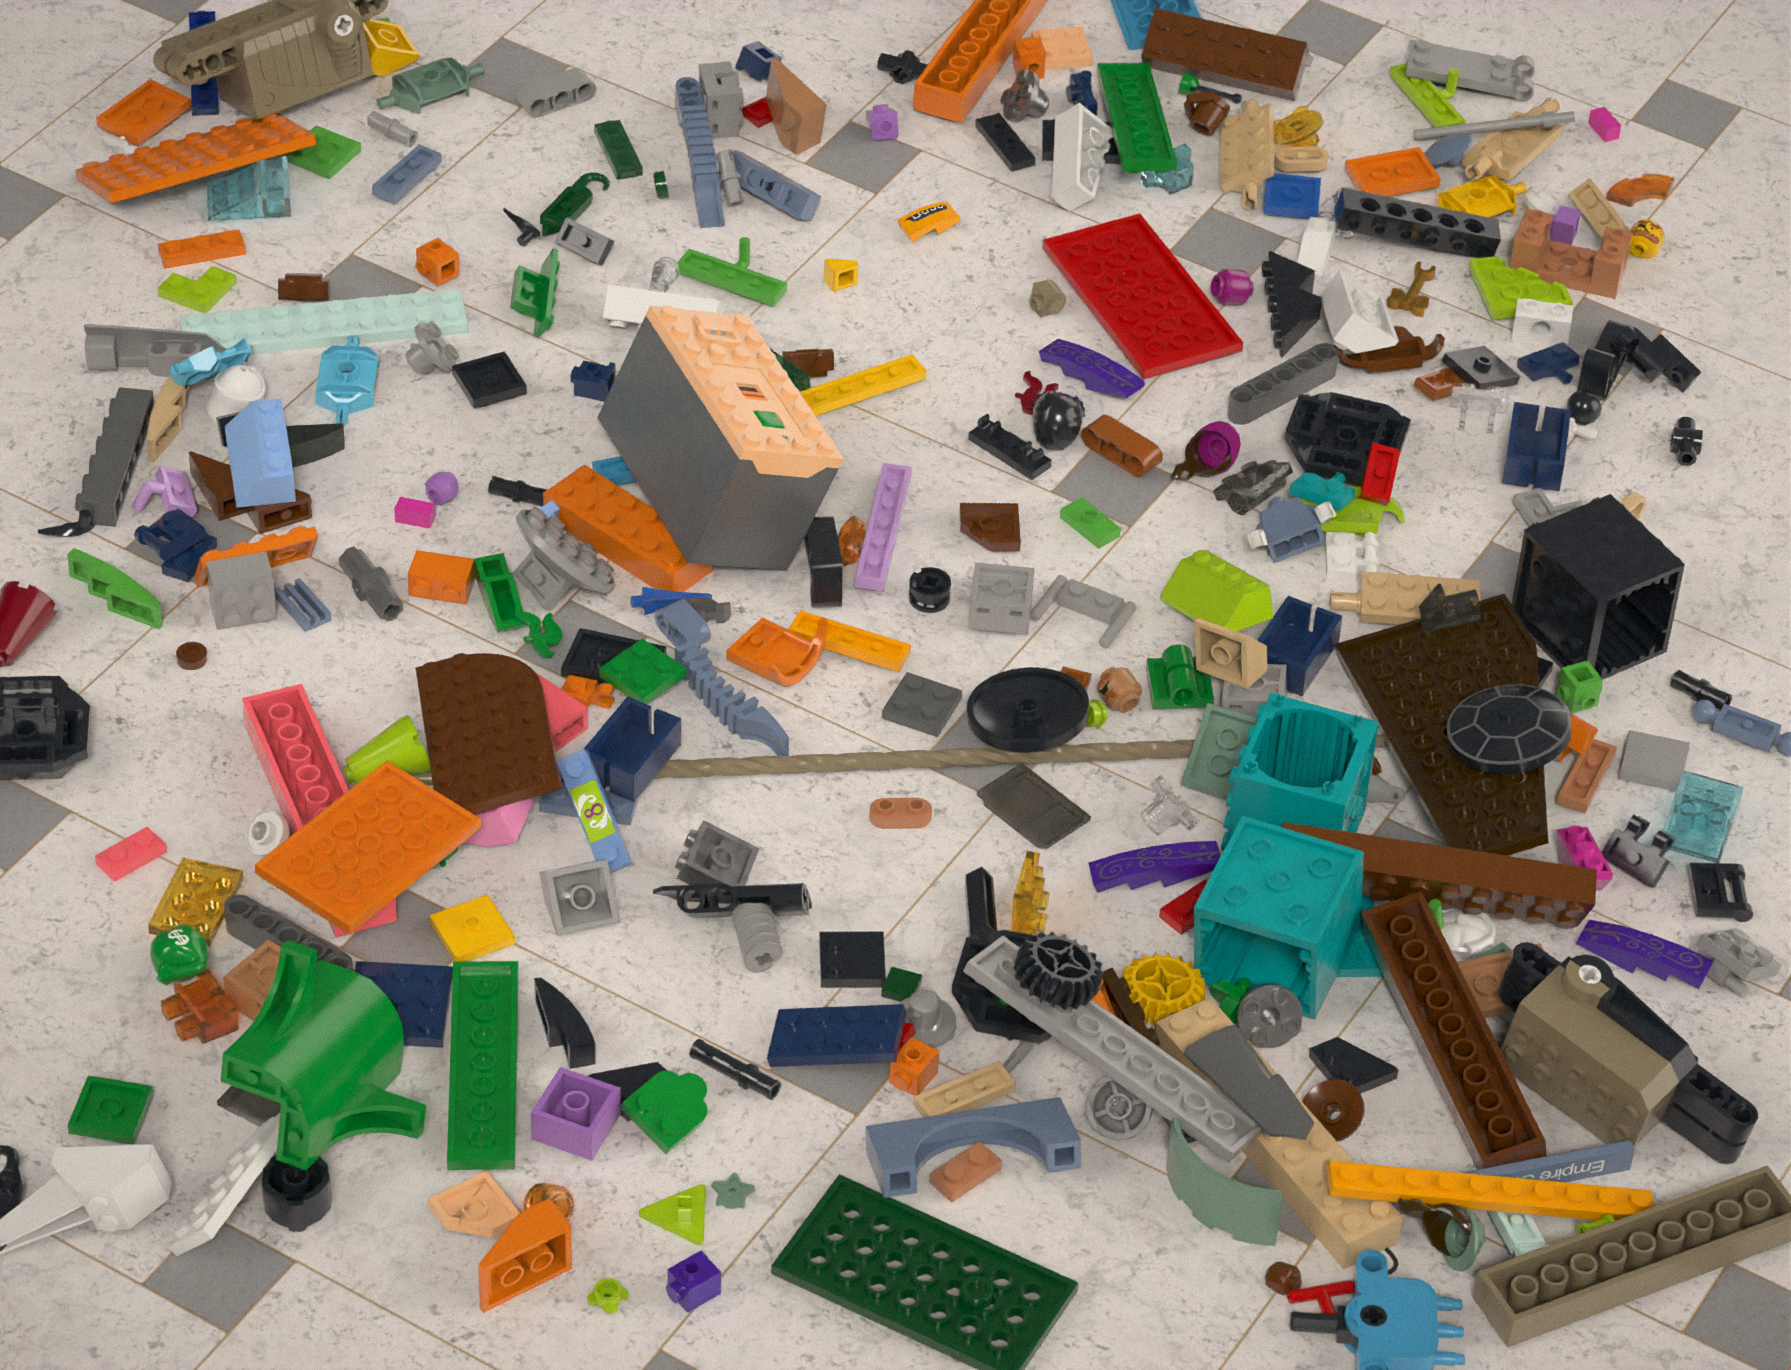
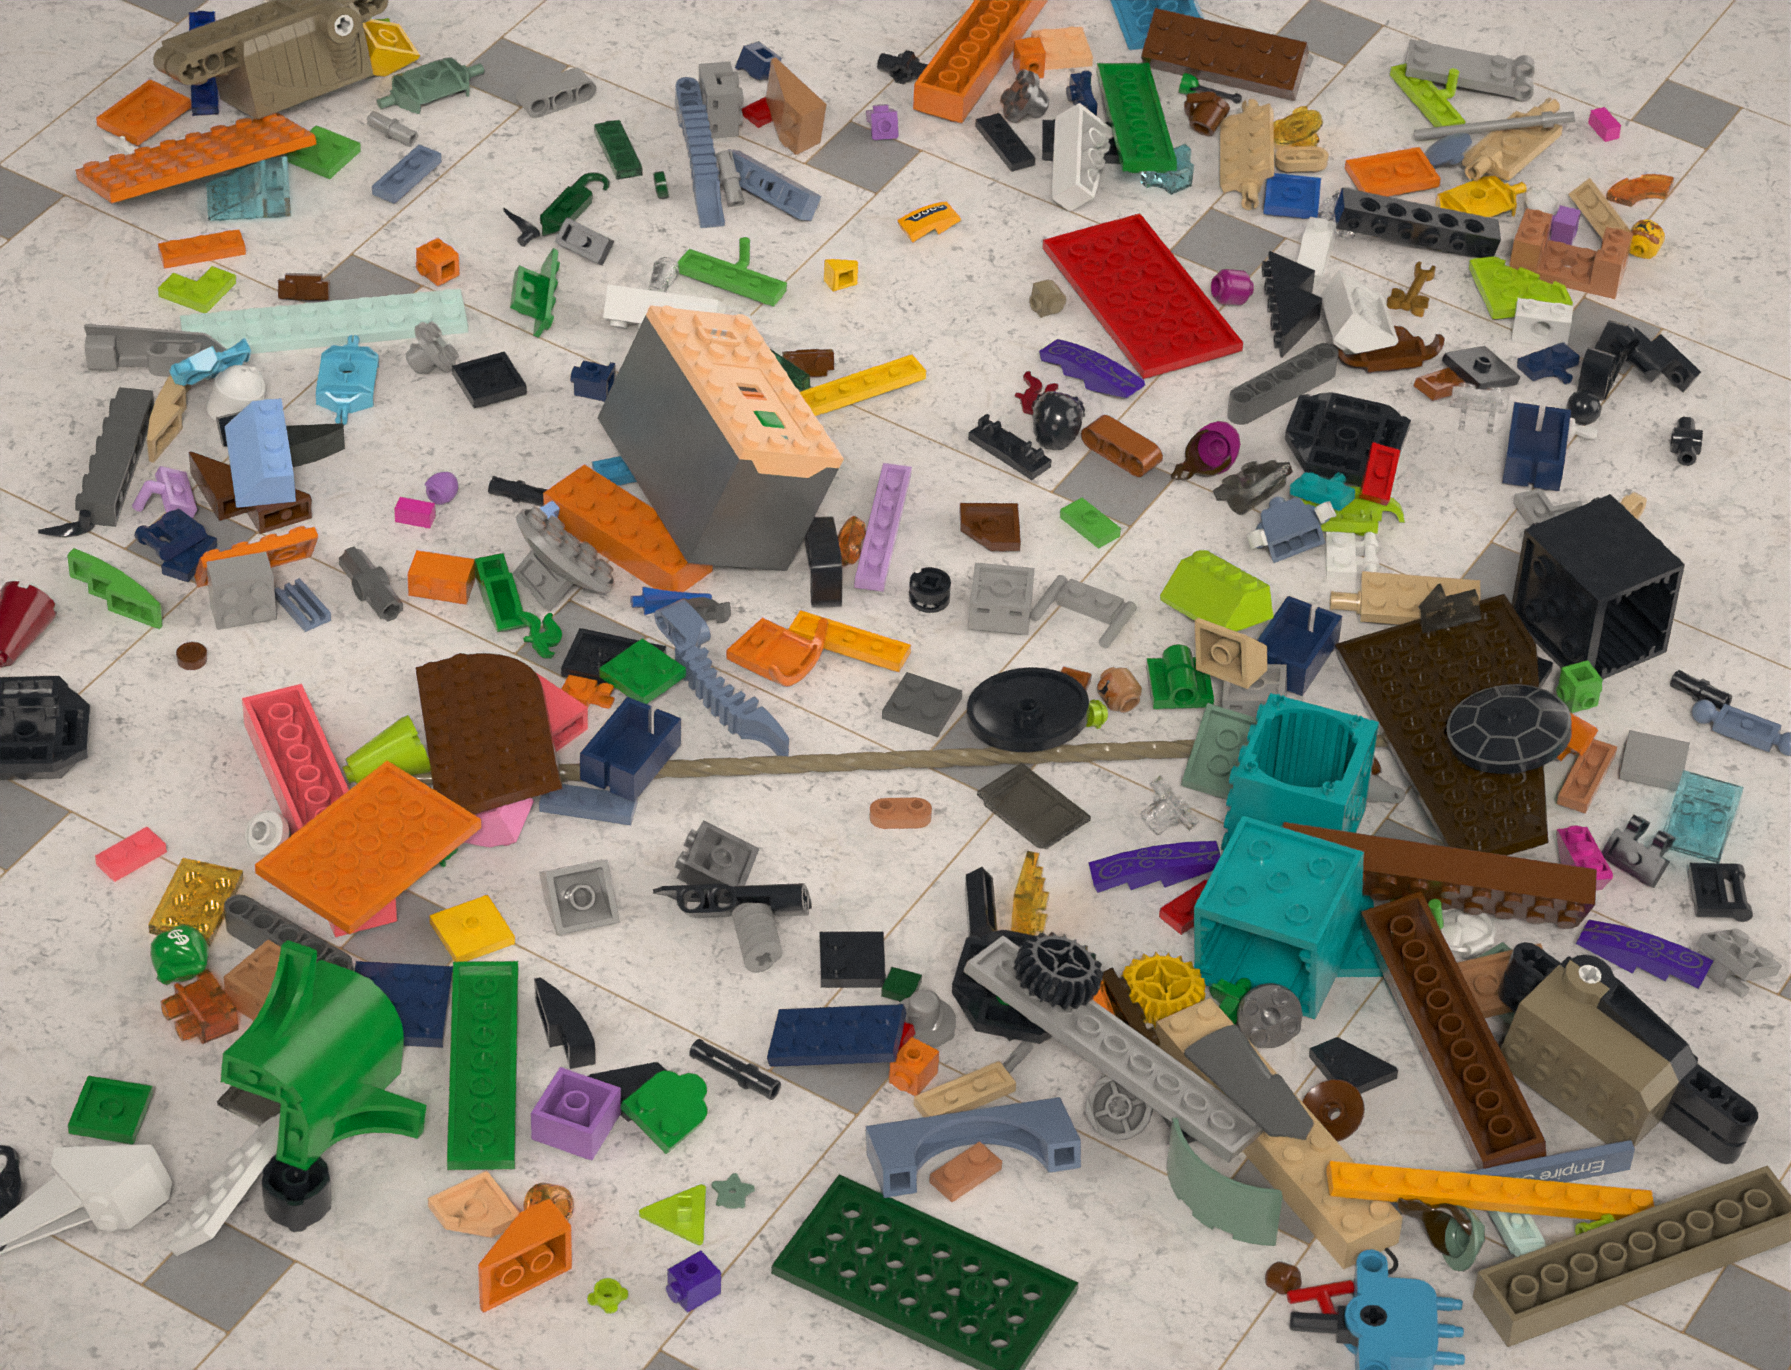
plate [557,749,633,874] -> none

